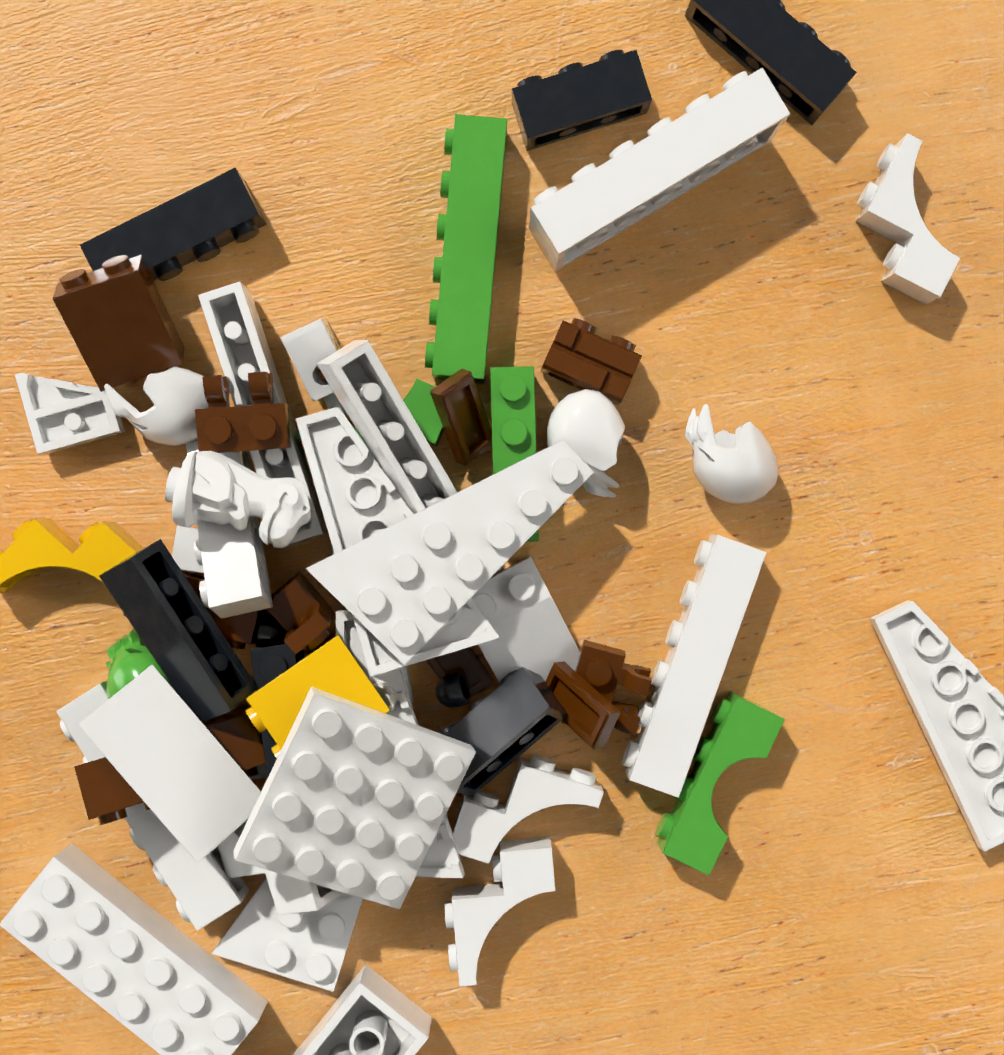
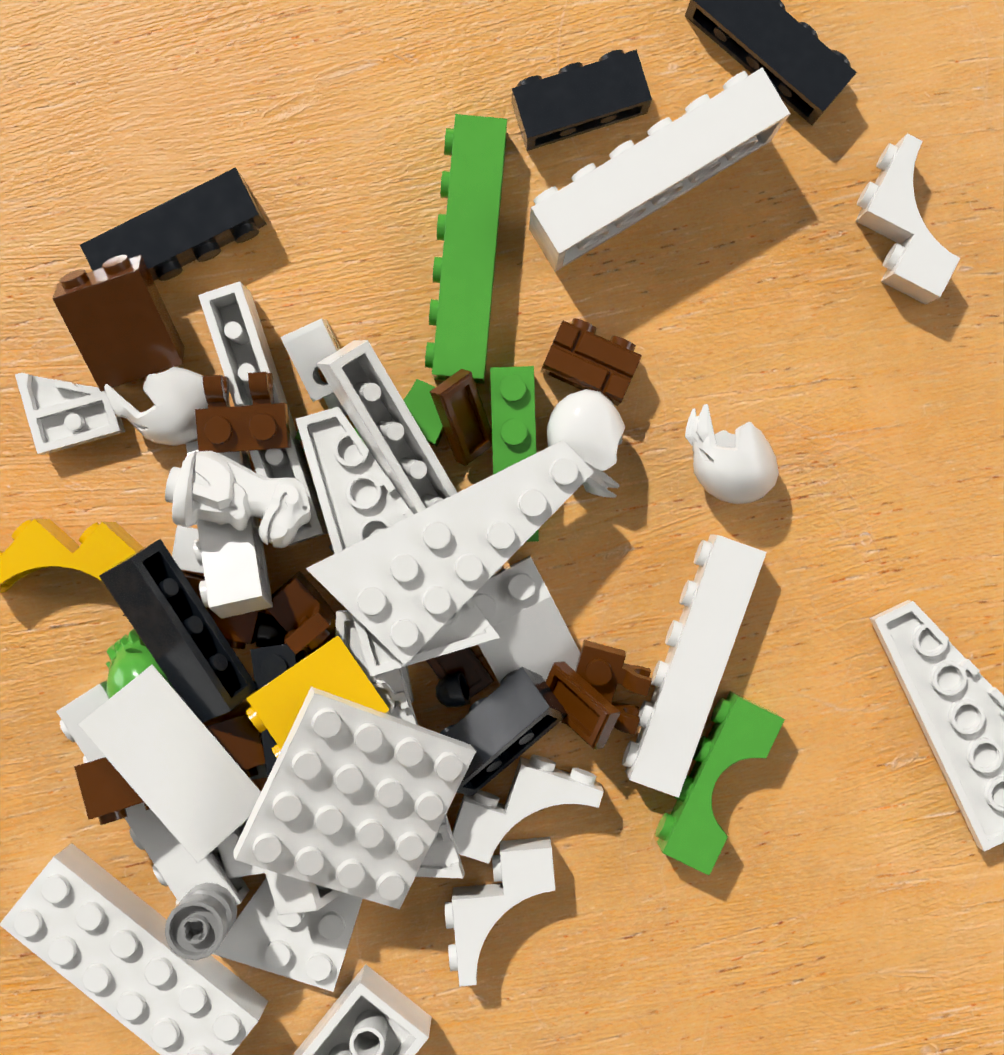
none -> light grey wheel [165,883,237,960]

